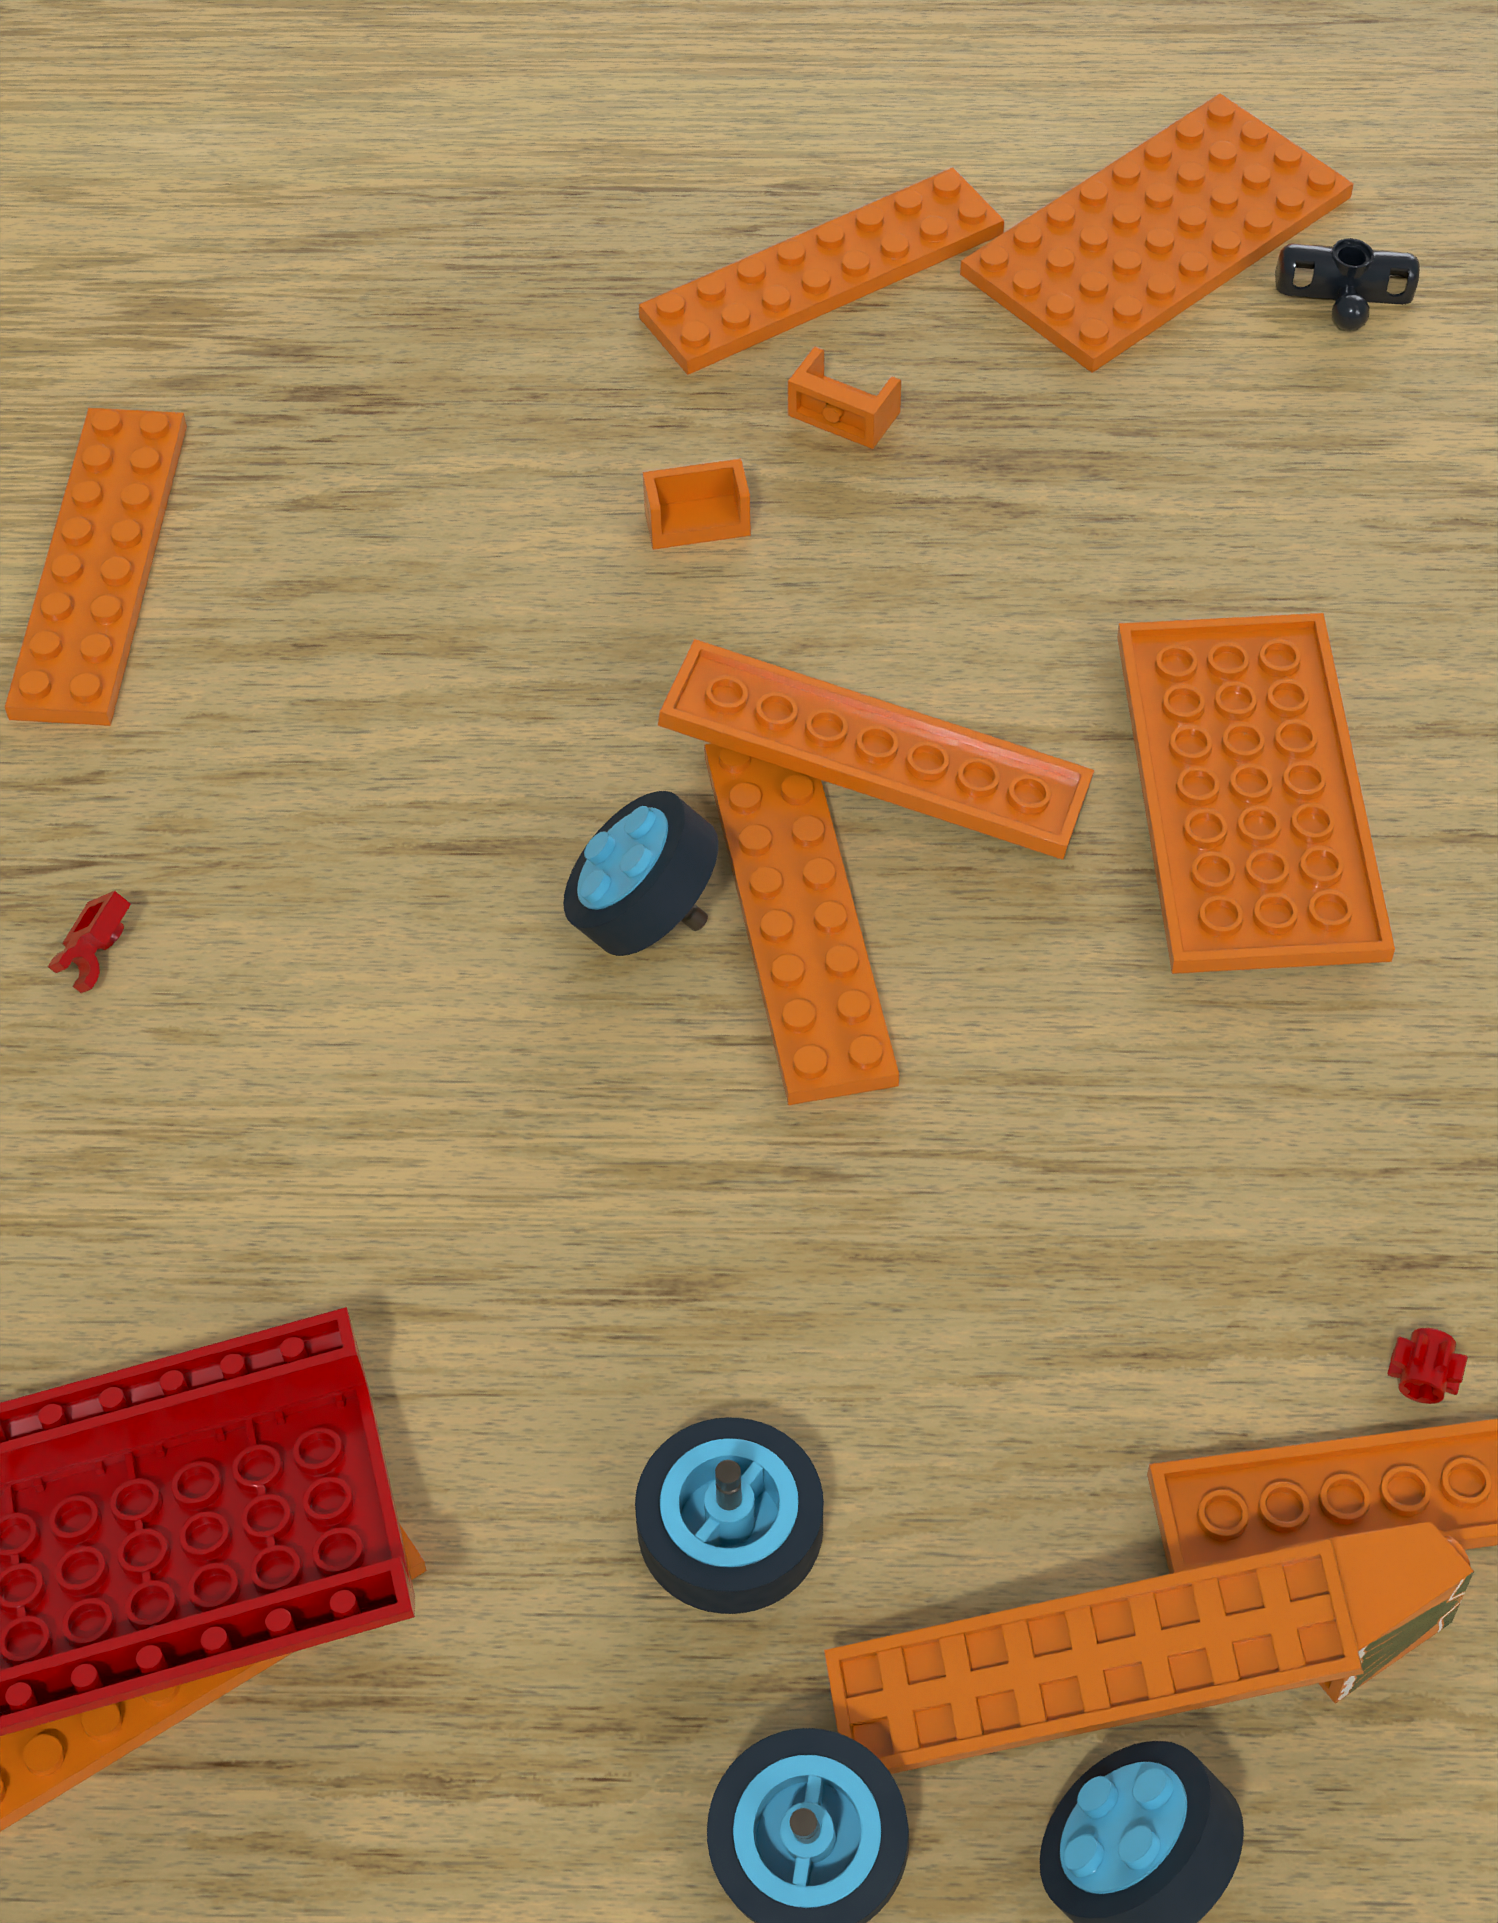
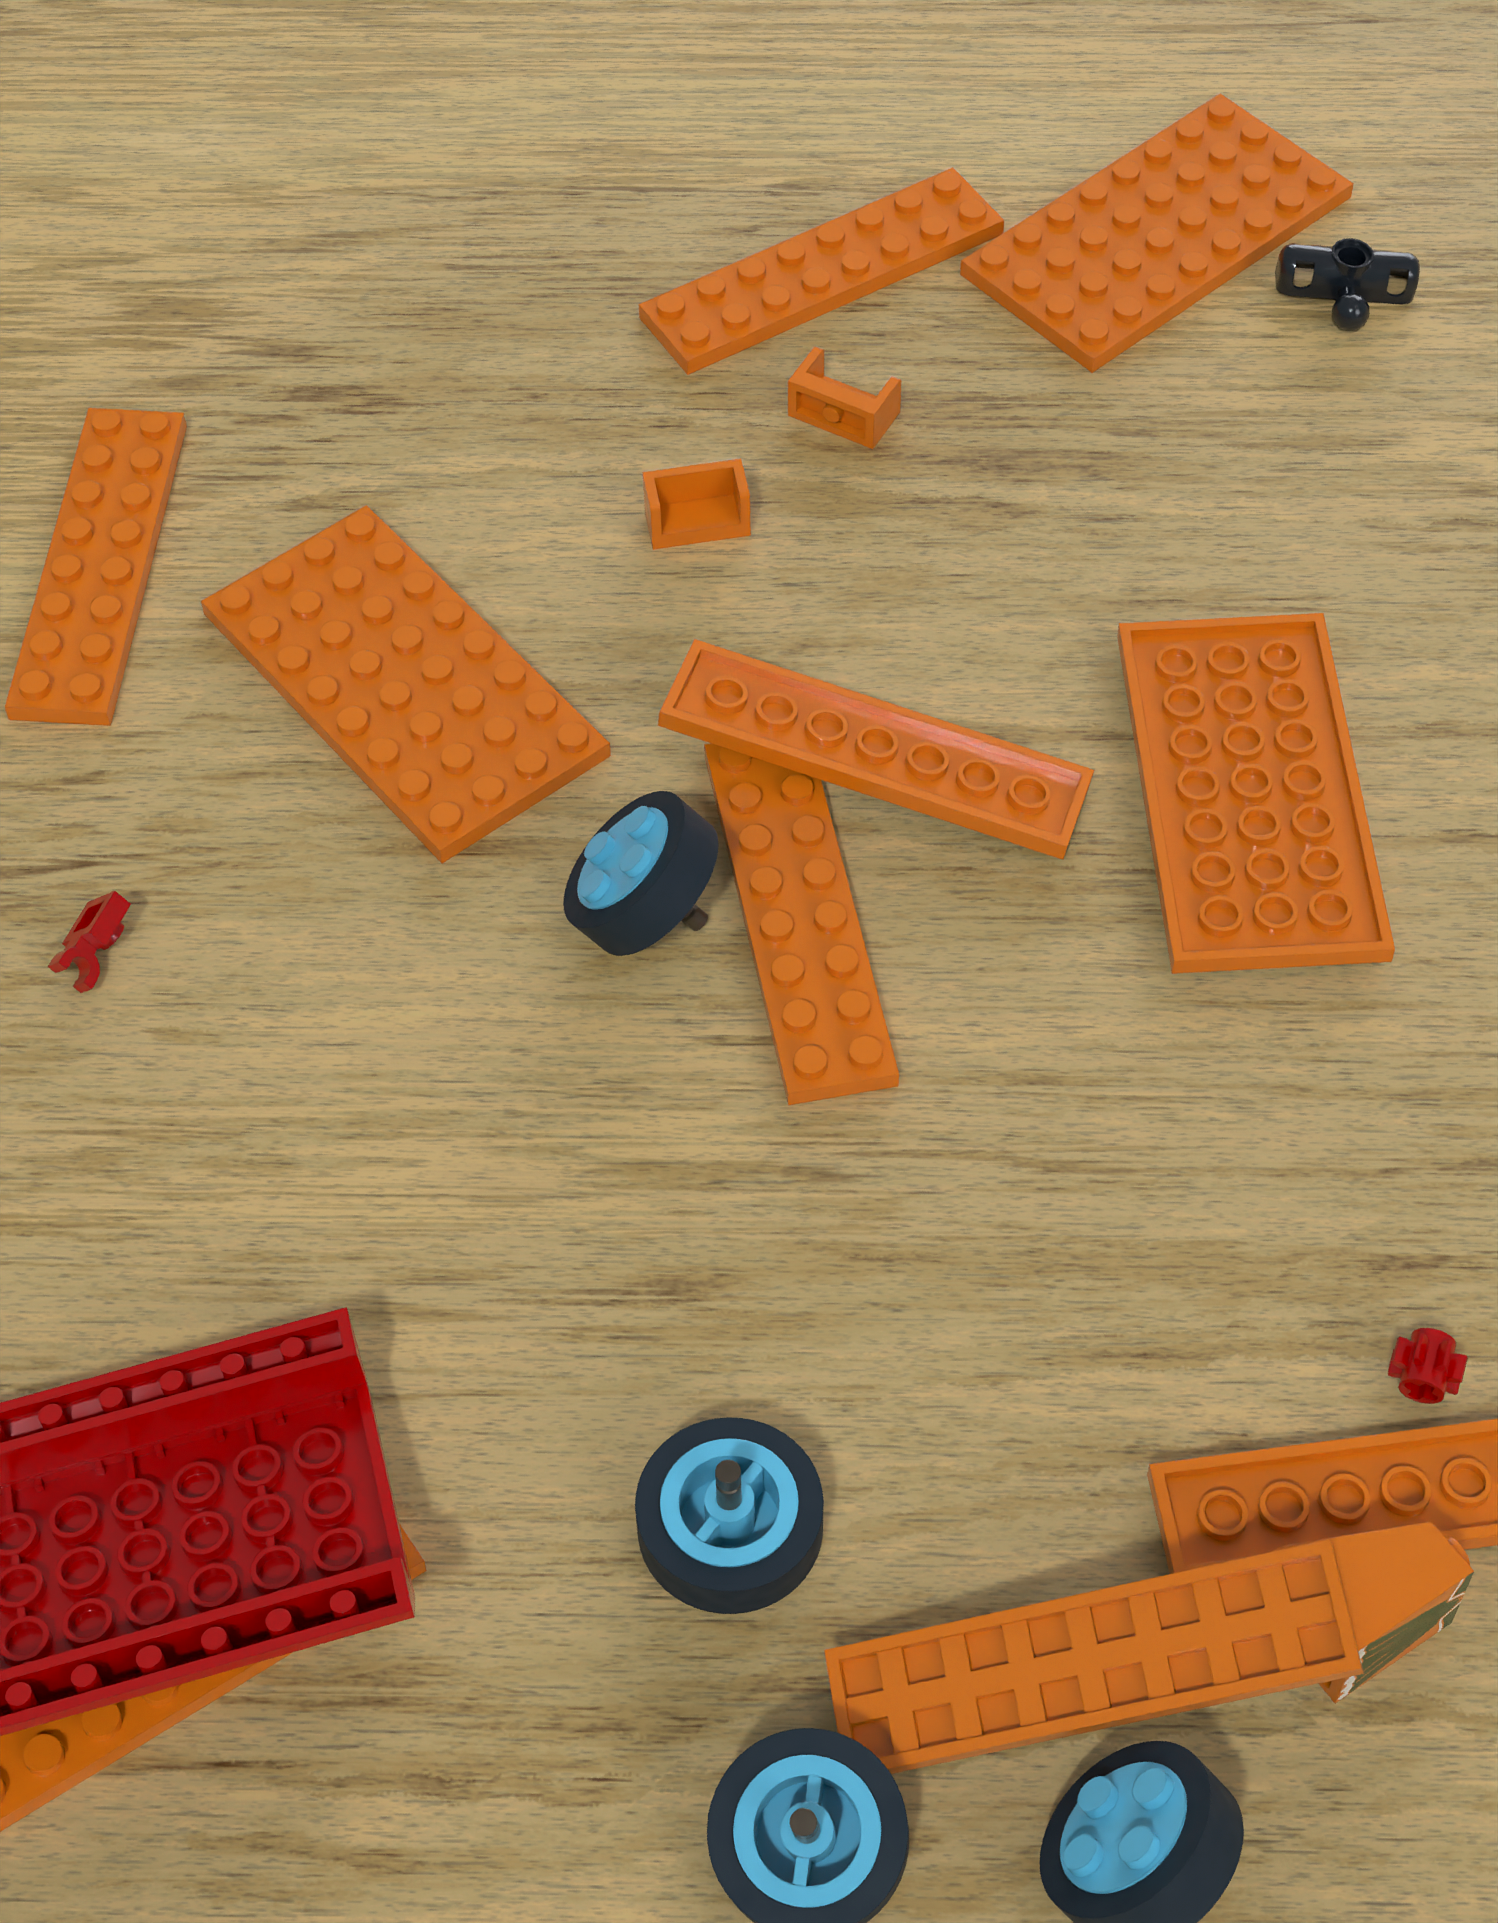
none -> orange plate [201,505,611,863]

